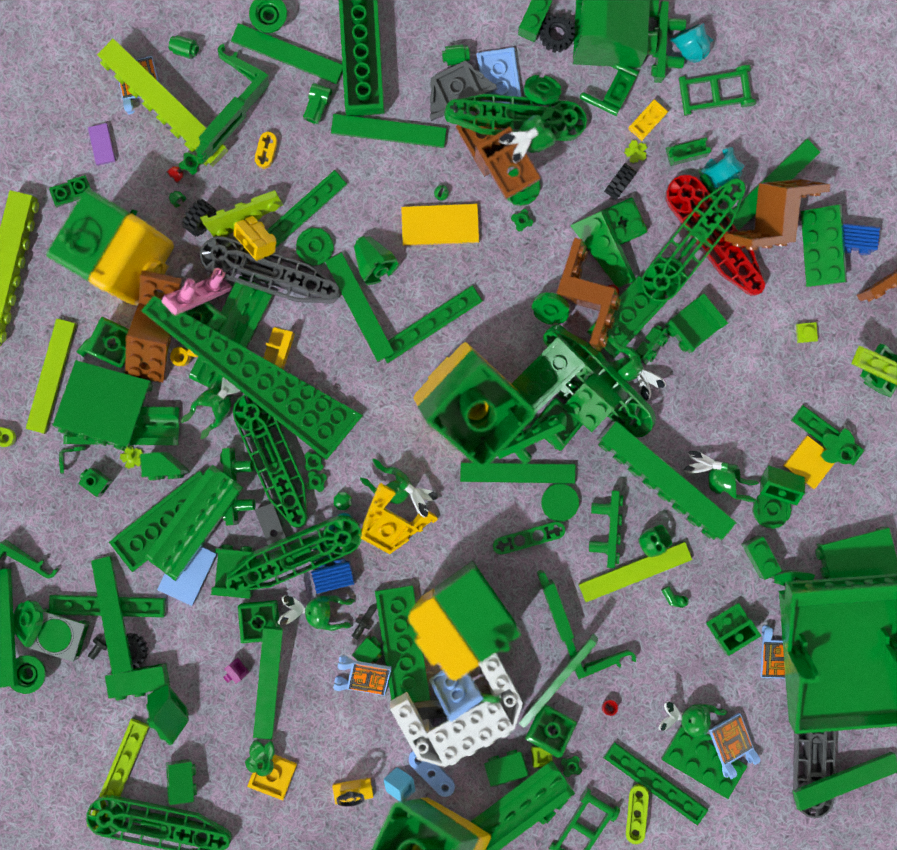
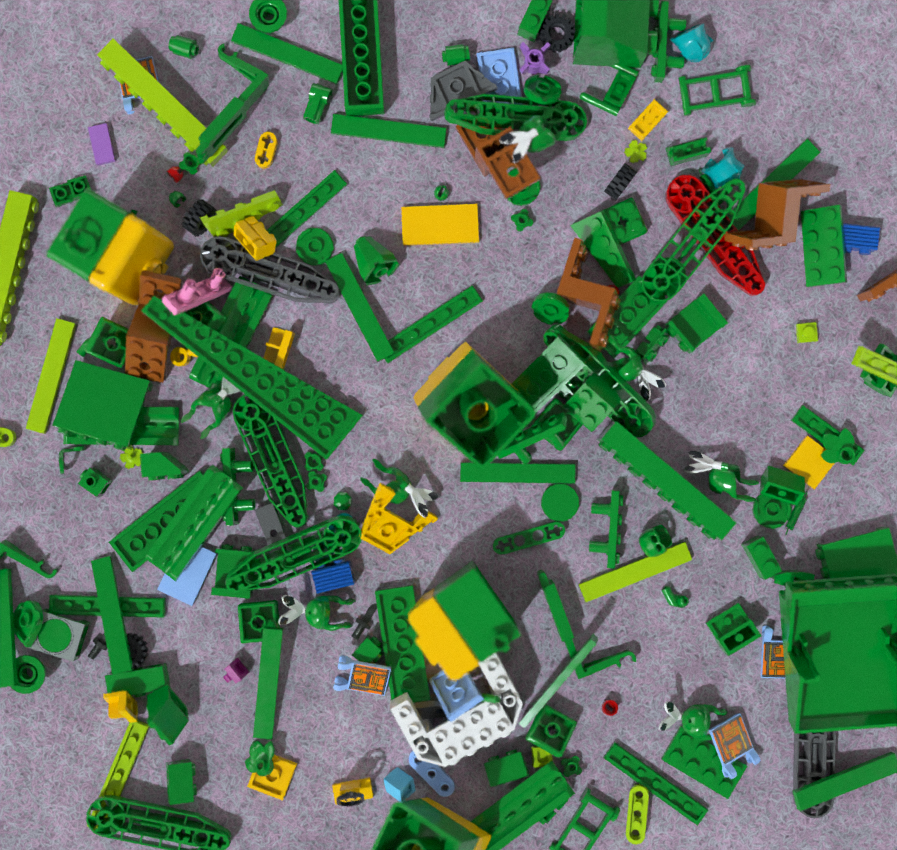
none -> yellow panel [103,691,138,723]
none -> medium lavender brick [520,42,550,74]
none -> green piece [785,491,807,535]

